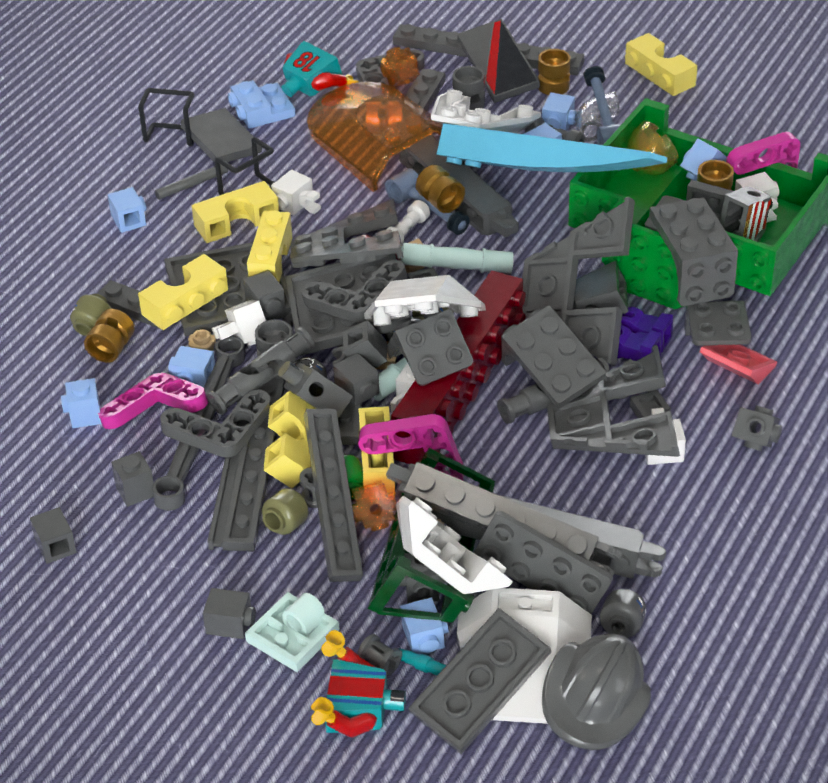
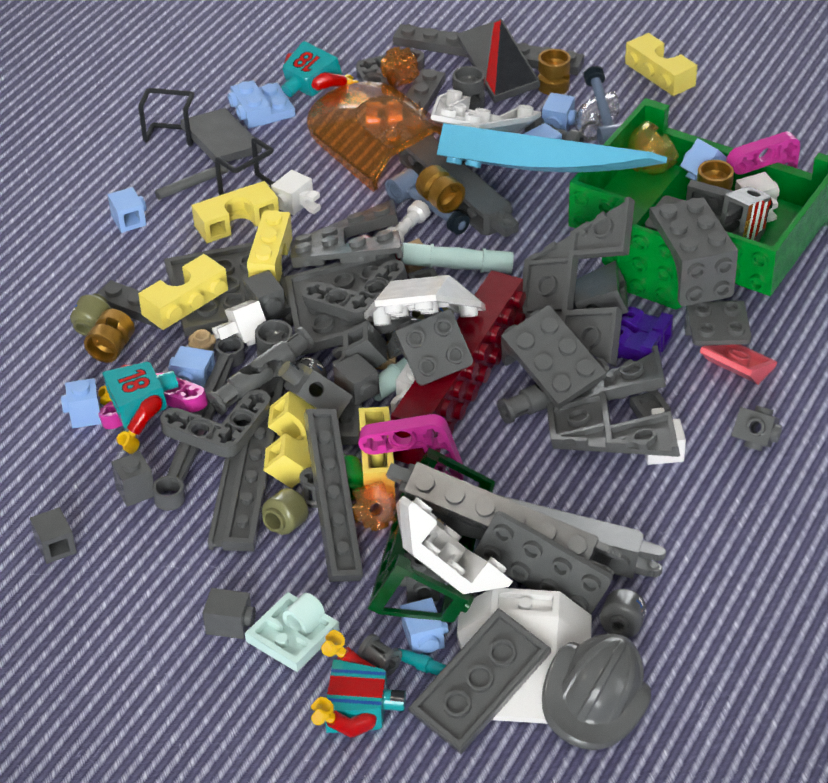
none -> torso [98,362,179,454]

